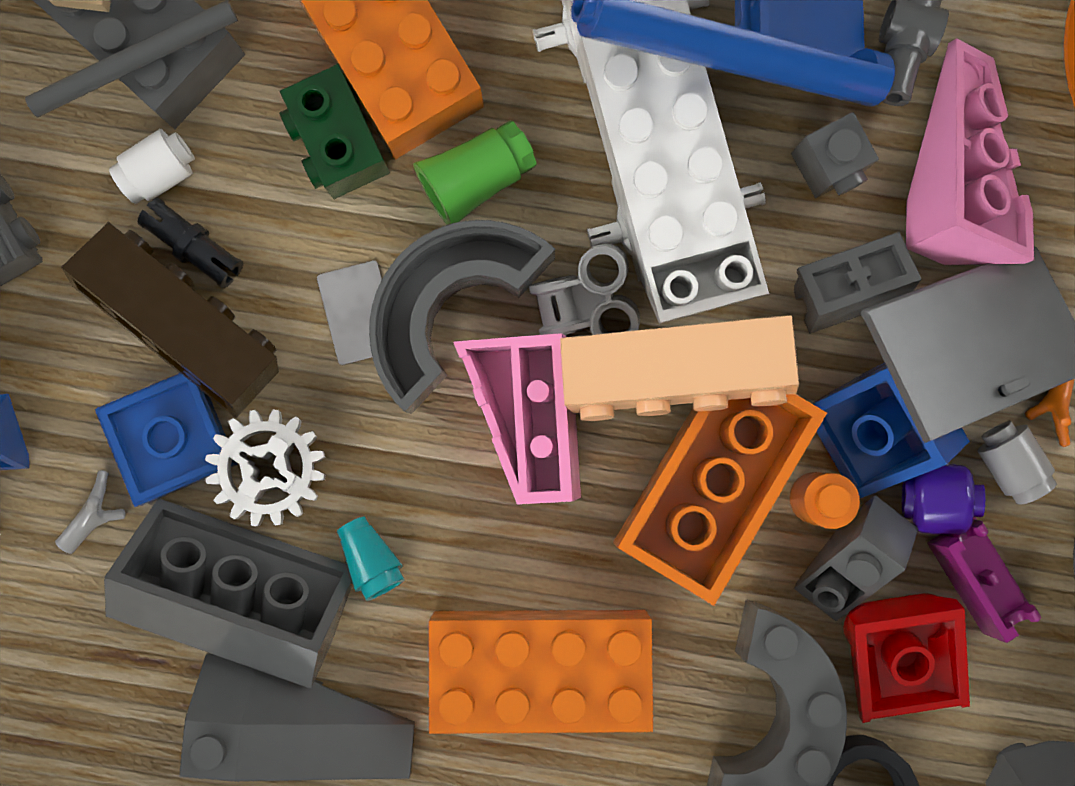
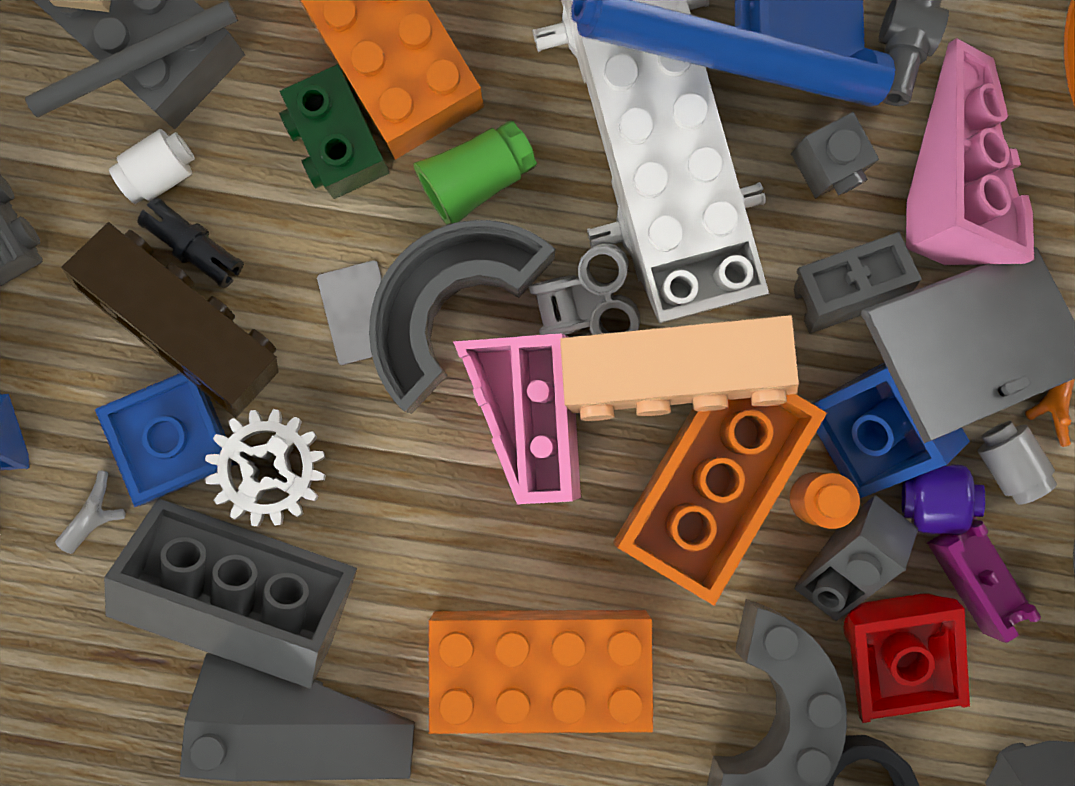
teal cone [337,516,405,601] -> none

